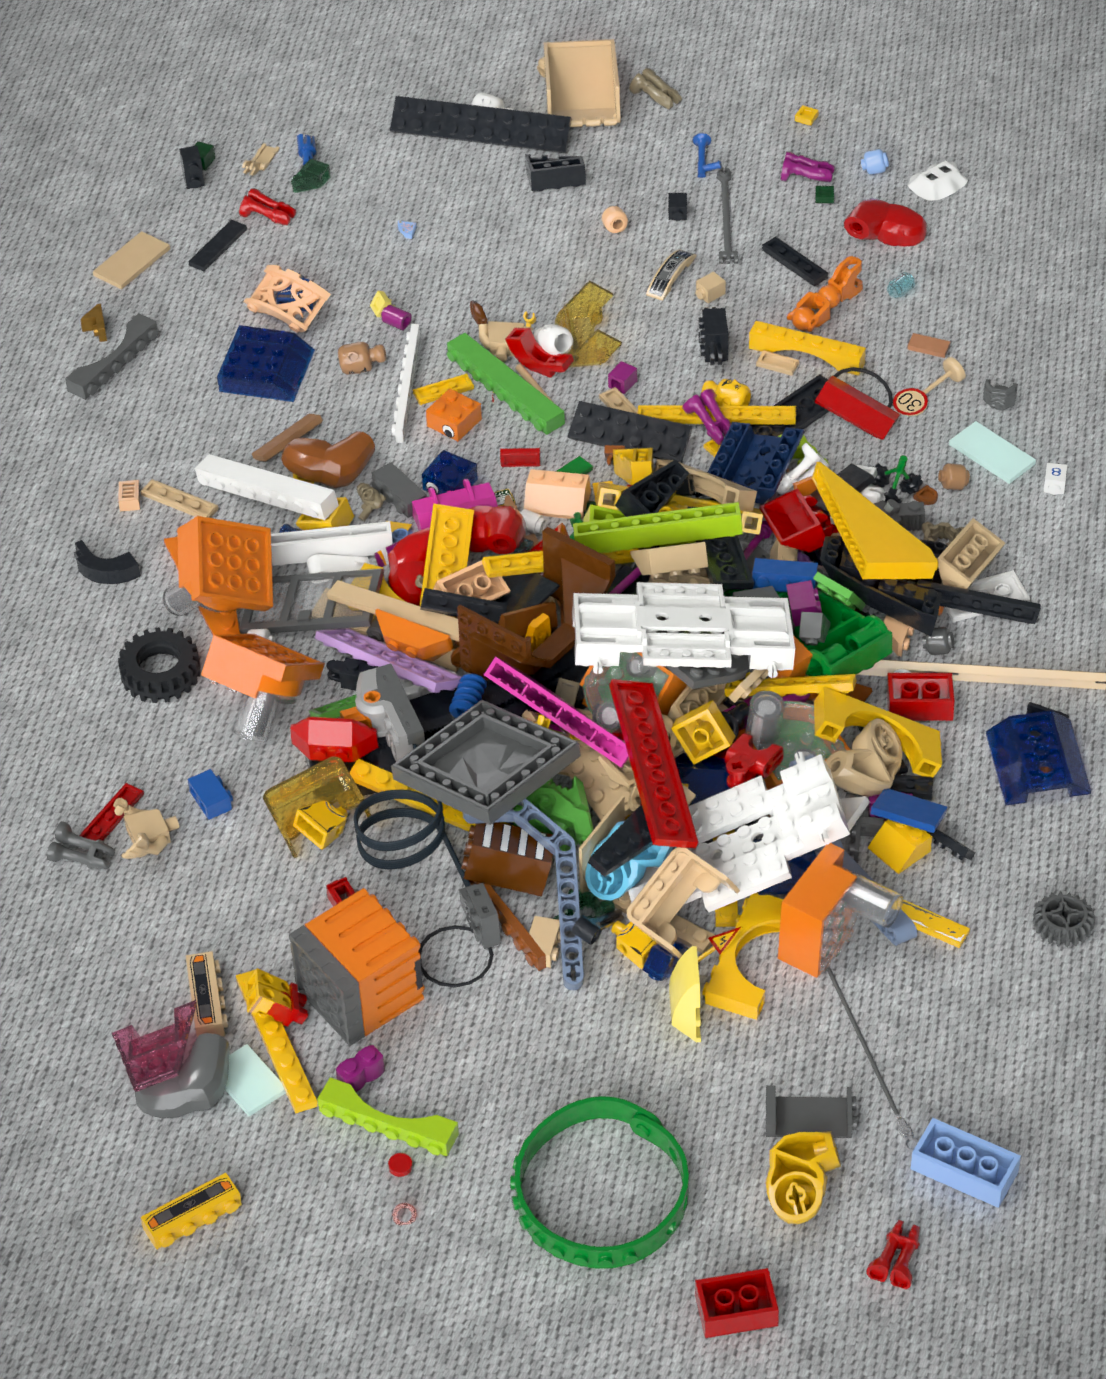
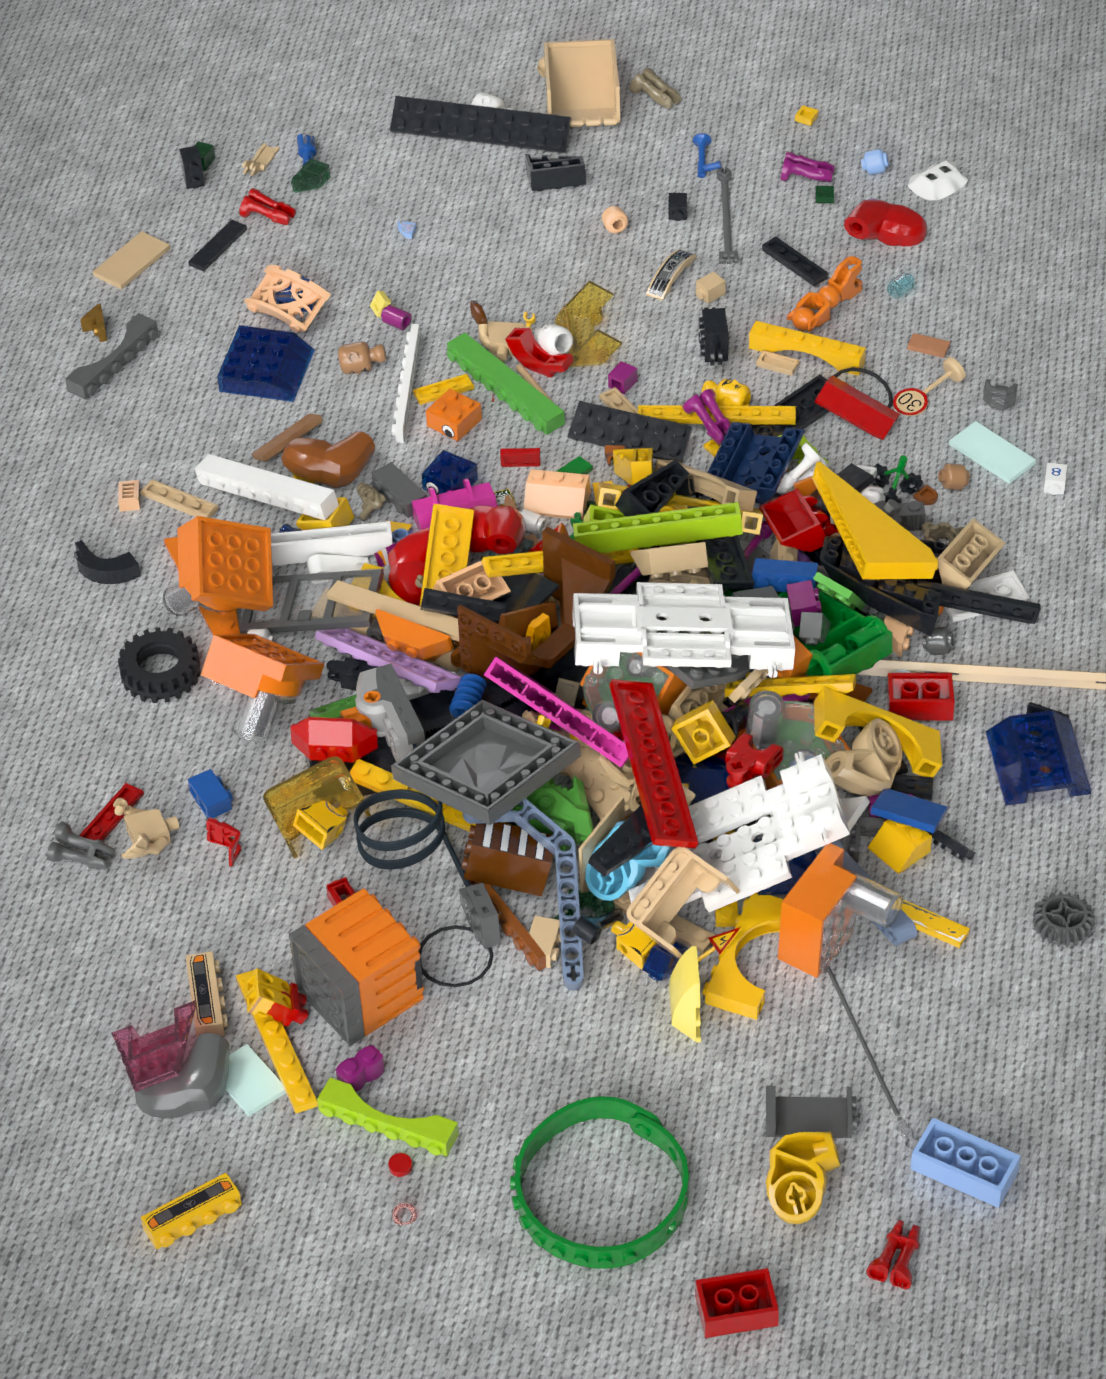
none -> red piece [206,817,241,867]

